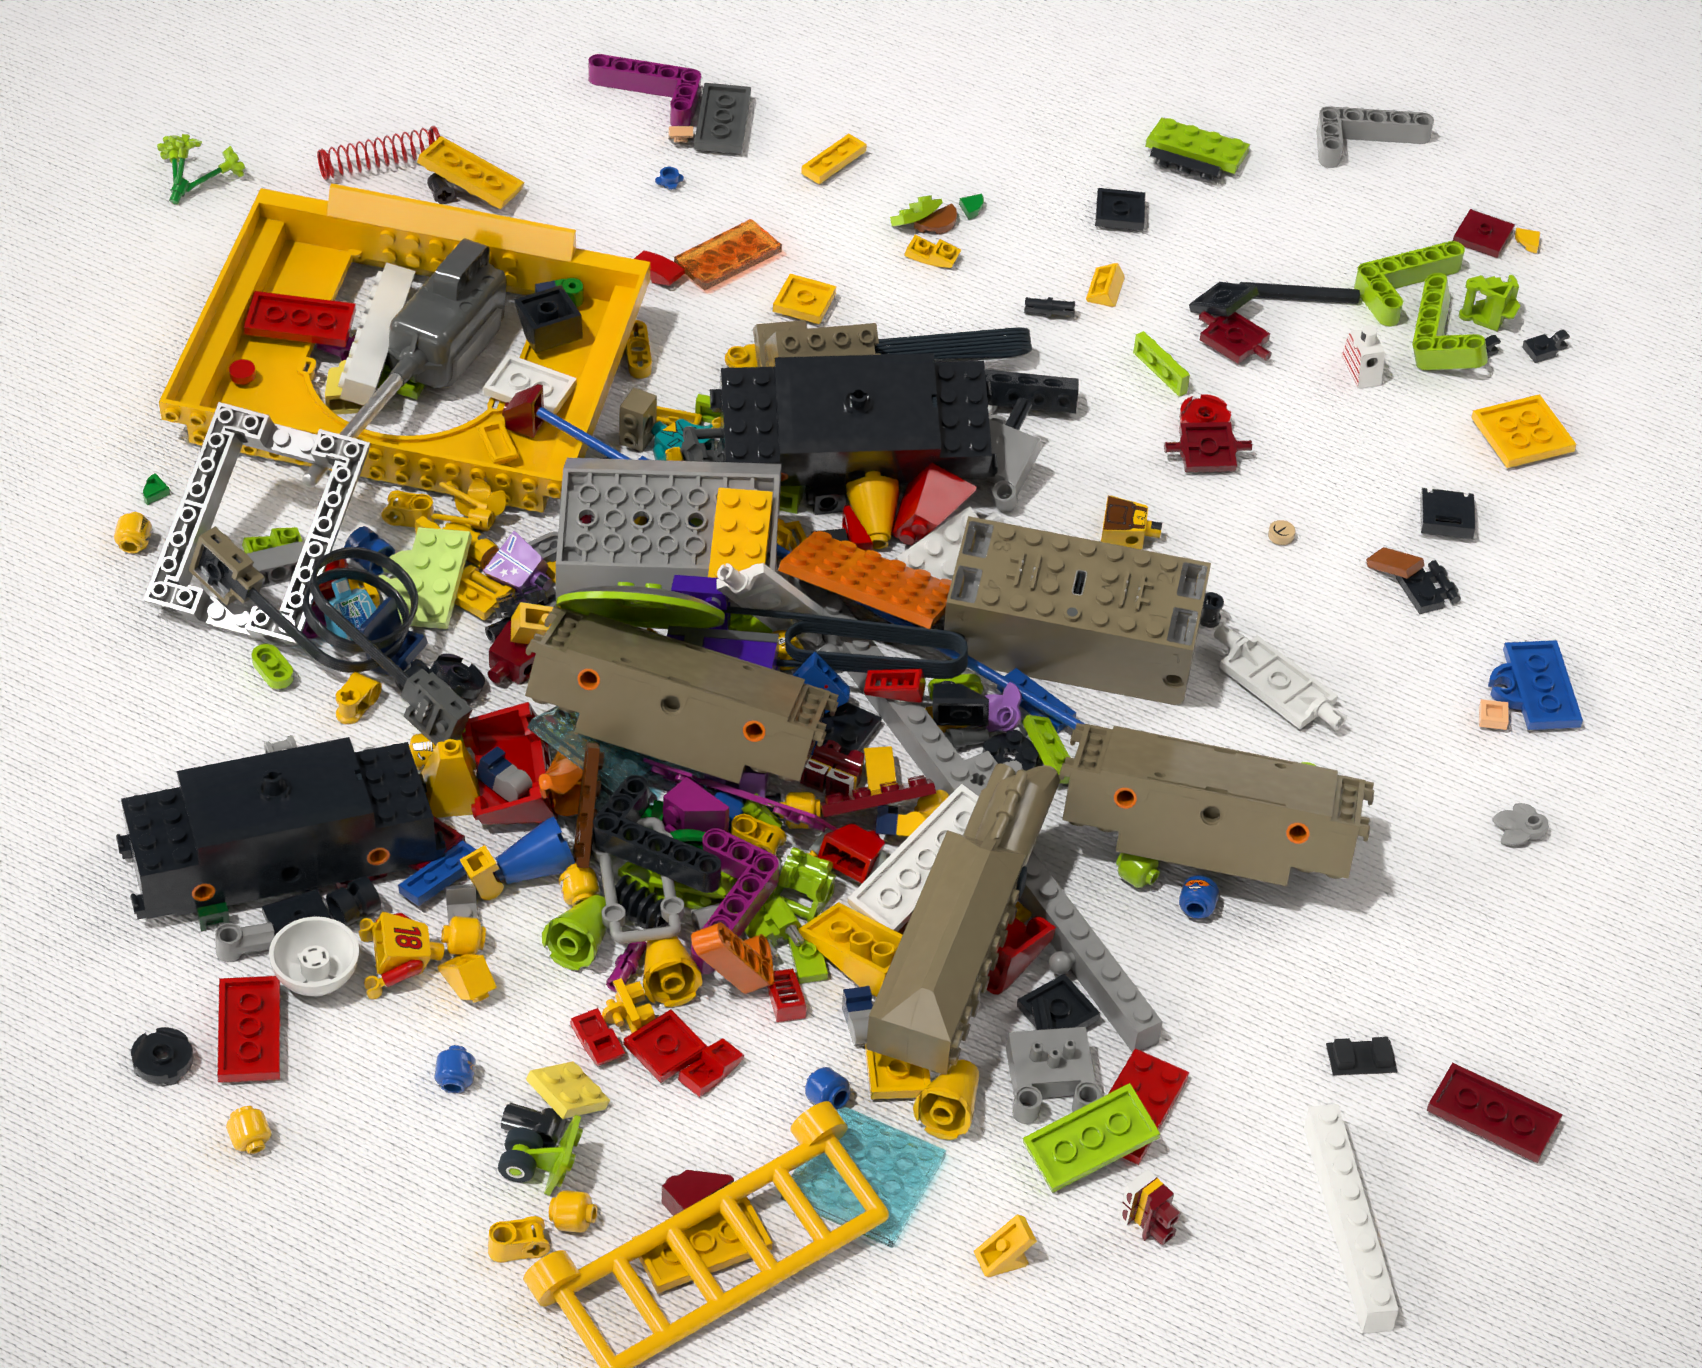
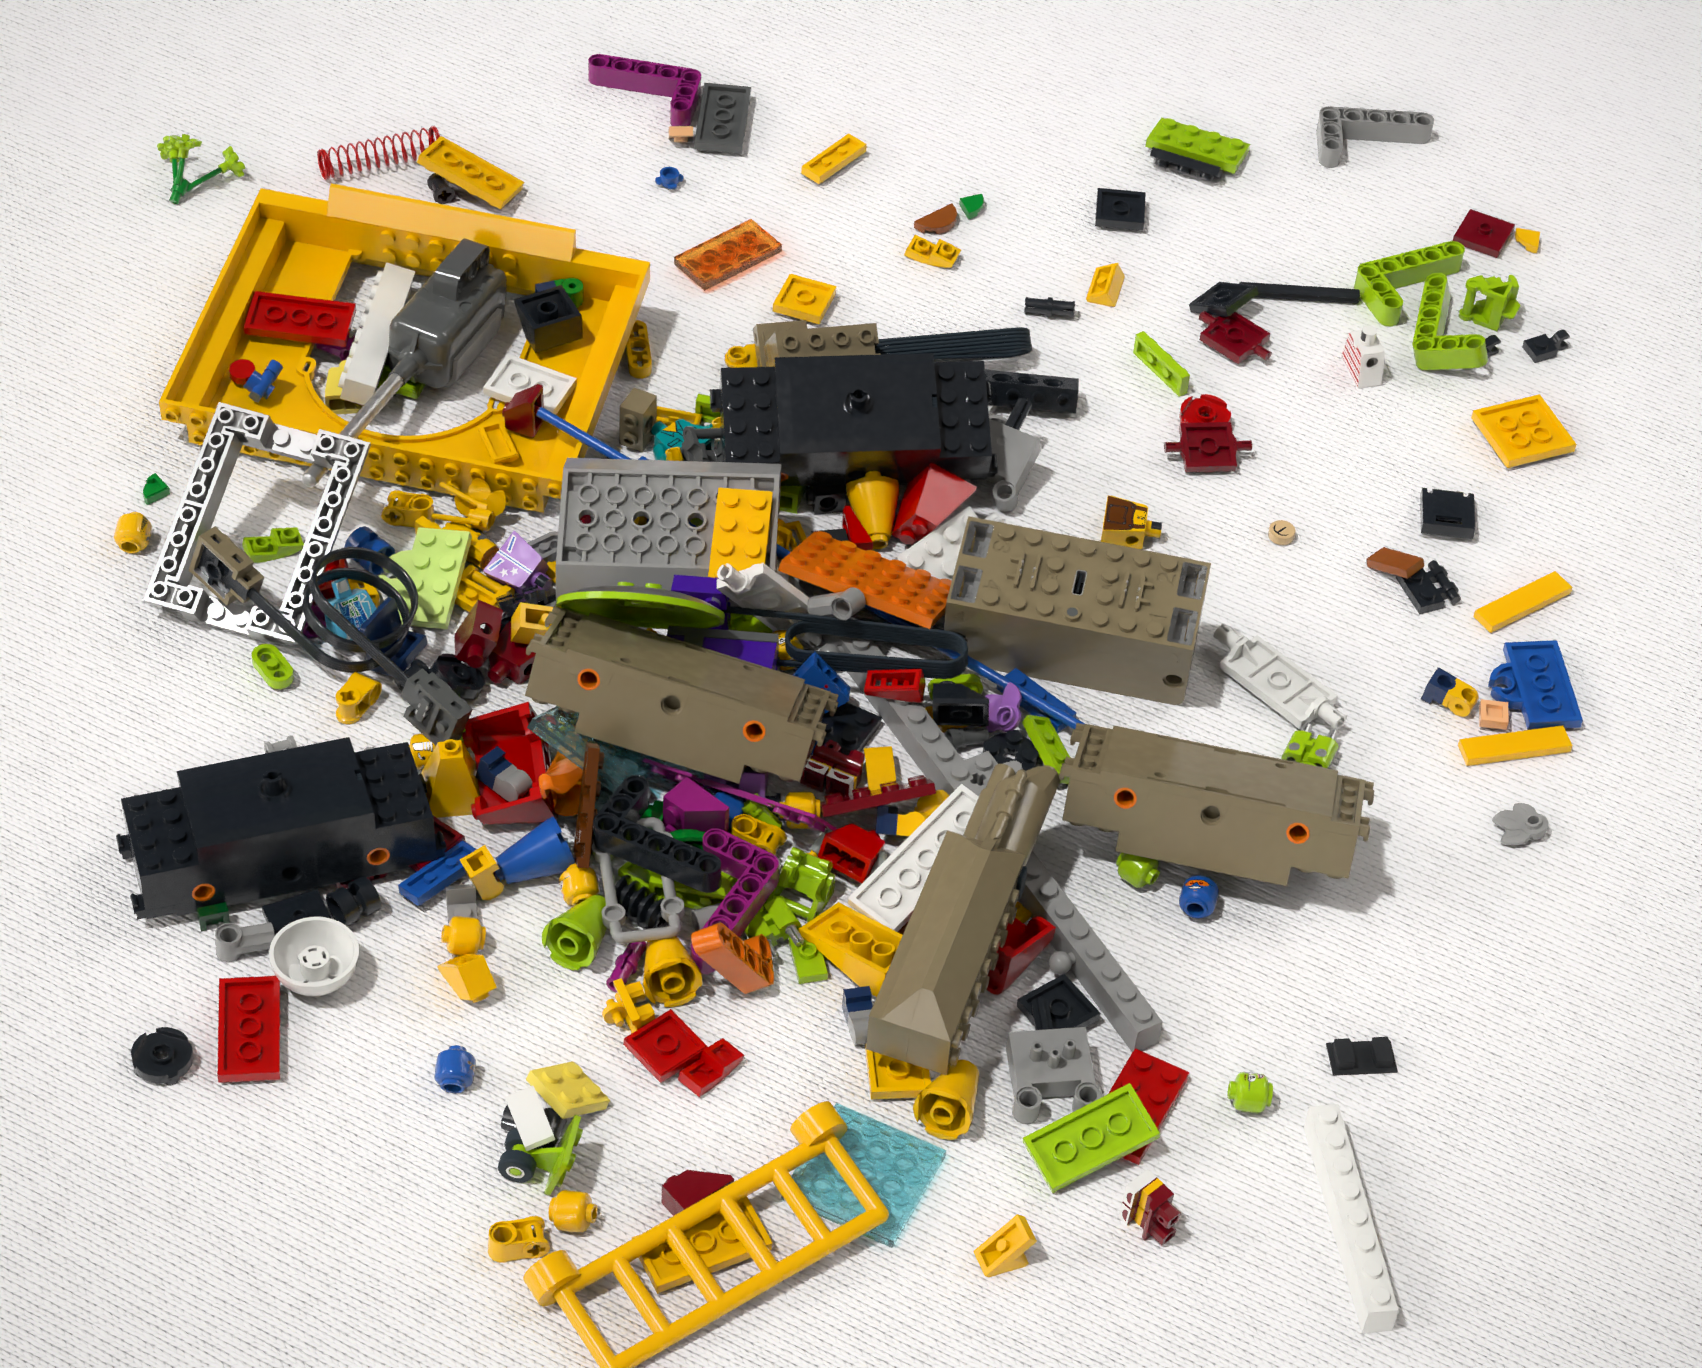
yellow head [226,1106,272,1154] -> none
light grey beam [247,541,305,588] -> none
torso [358,912,444,999] -> none
red slope [570,1008,625,1066] -> none
red slope [634,251,685,286] -> none
red slope [767,968,807,1023] -> none
blue head [805,1067,850,1110] -> none
lime slope [890,195,943,226] -> none
black bush [1200,592,1224,628] -> none
dark red plate [1426,1062,1563,1163] -> none
none -> blue plate [243,360,283,403]
none -> dark red torso [454,599,503,668]
none -> white slope [505,1086,555,1151]
none -> light grey piece [807,587,866,620]
none -> lime head [1227,1072,1273,1113]
none -> lime piece [1281,723,1339,769]
none -> leg [1421,667,1479,717]
none -> yellow tile [1458,725,1573,766]
none -> yellow tile [1473,571,1573,633]

